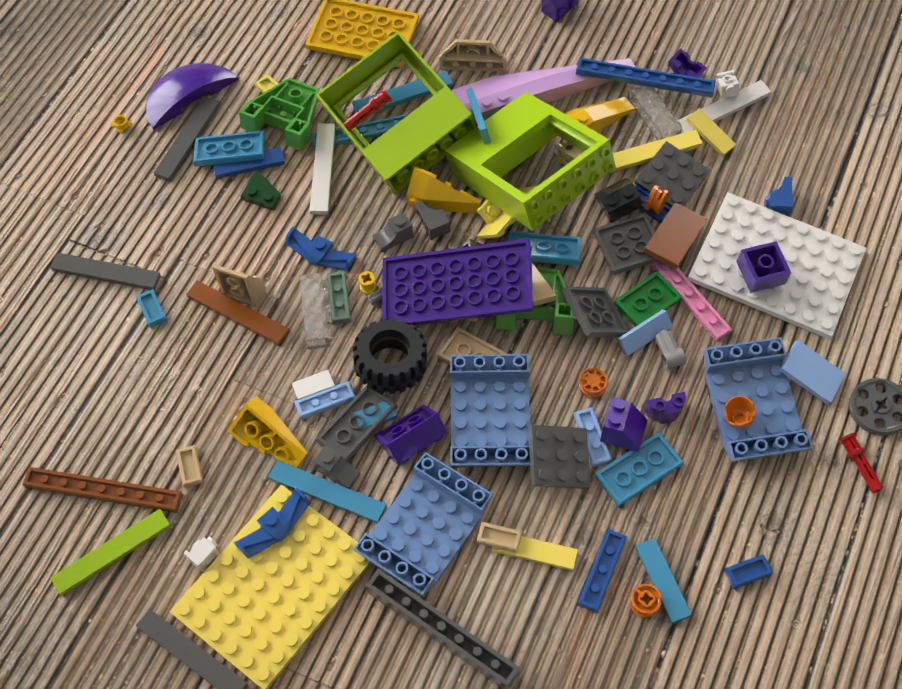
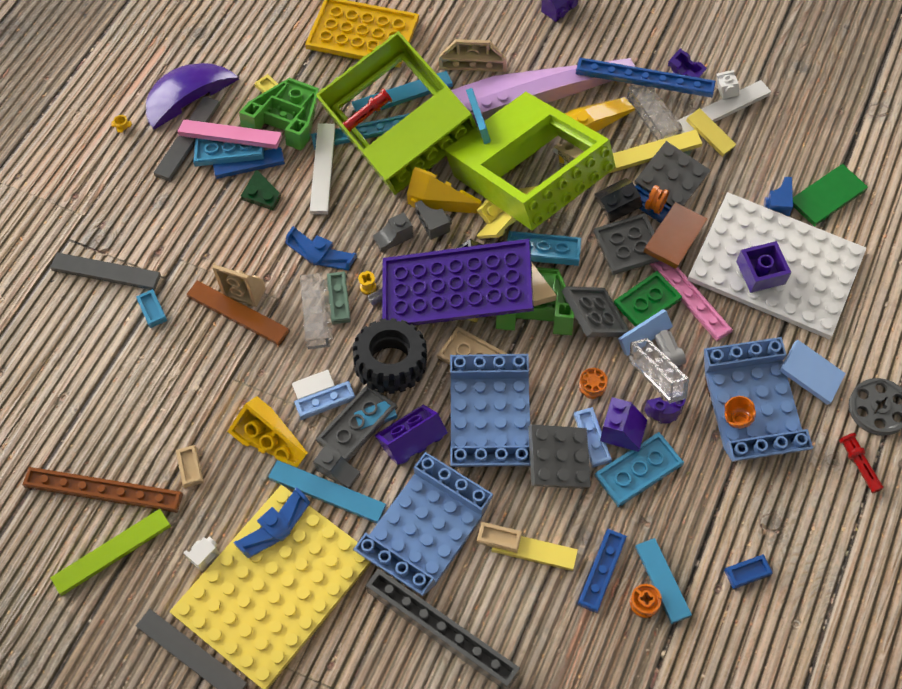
none -> bright pink tile [177,120,282,149]
none -> clear brick [629,338,689,403]
none -> green tile [793,164,868,227]

